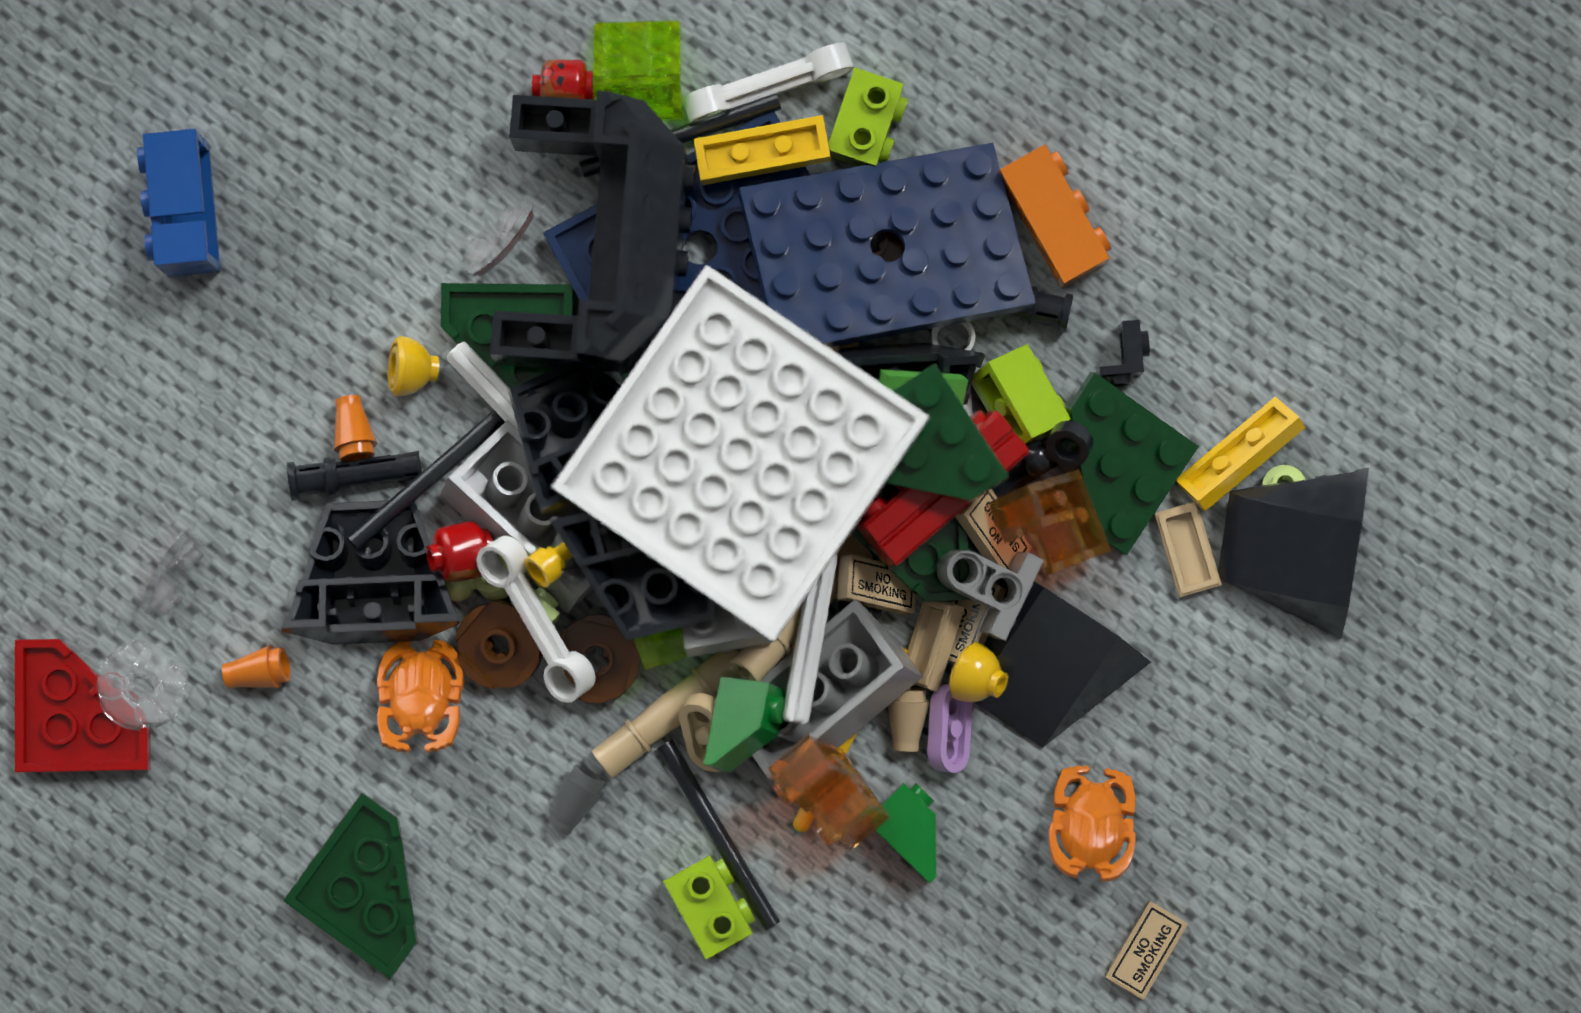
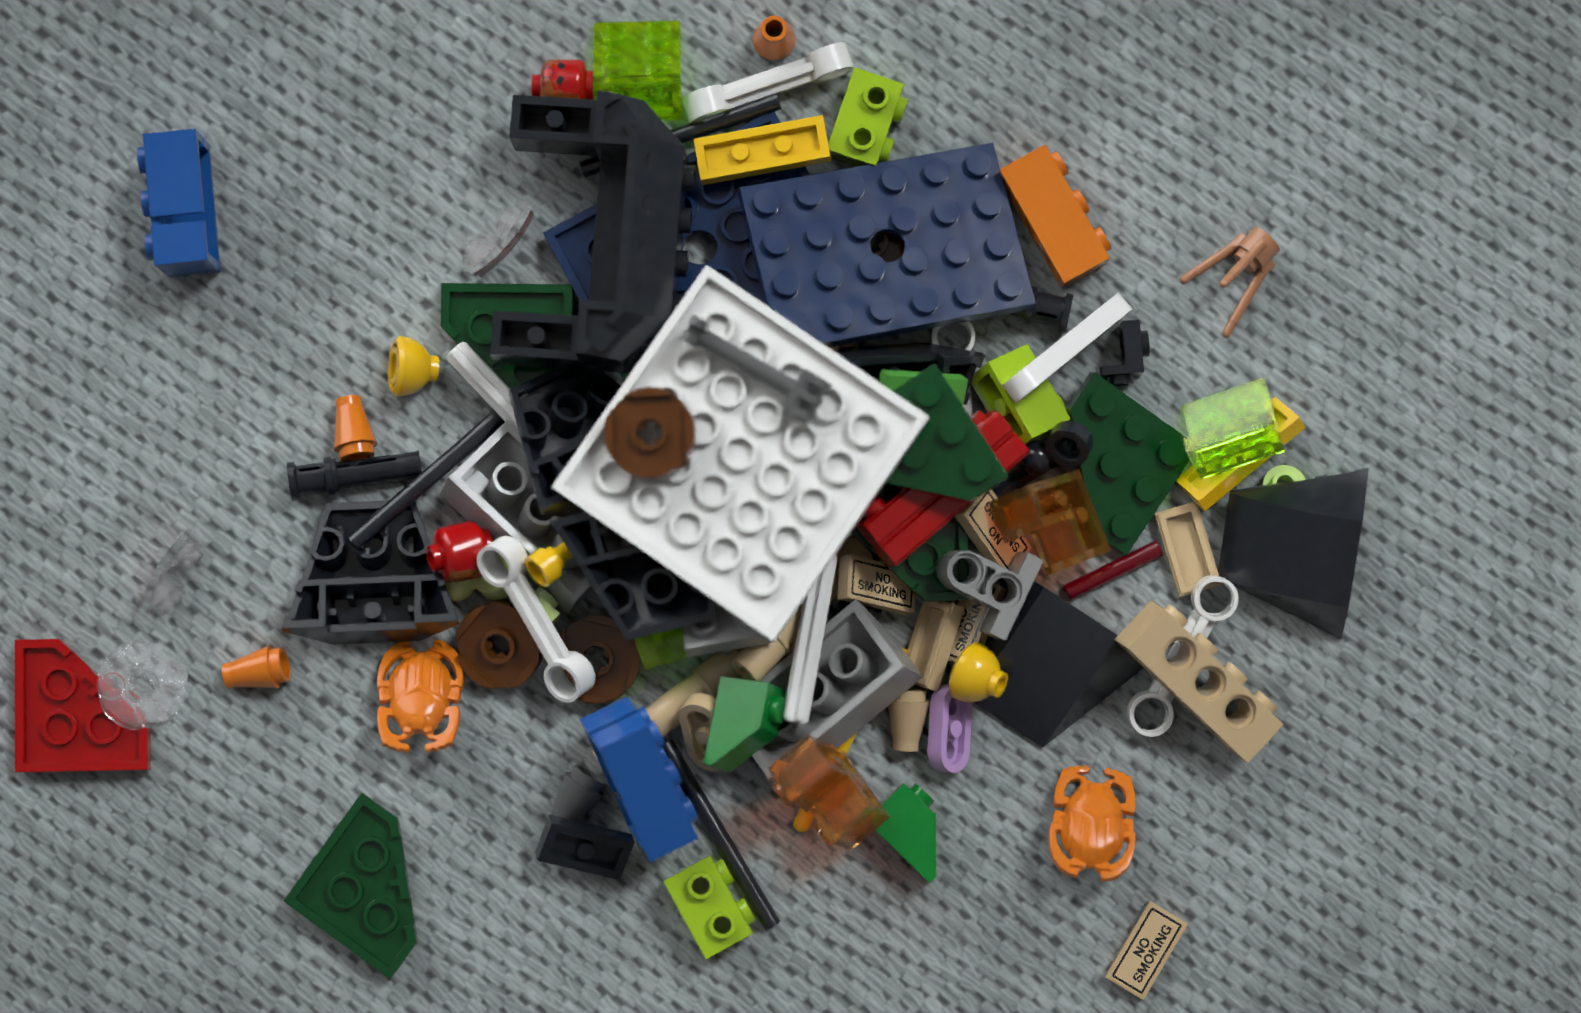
none -> black plate [535,814,635,880]
none -> blue piece [580,696,699,862]
none -> reddish brown plate [604,387,696,480]
none -> dark grey hinge [679,315,832,425]
none -> orange cone [753,16,796,60]
none -> white beam [1002,292,1132,403]
none -> dark red piece [1063,540,1163,601]
none -> tan brick [1114,600,1284,763]
none -> white piece [1127,575,1239,737]
none -> nougat plant [1180,227,1280,338]
none -> clear neon green bracket [1182,378,1285,480]

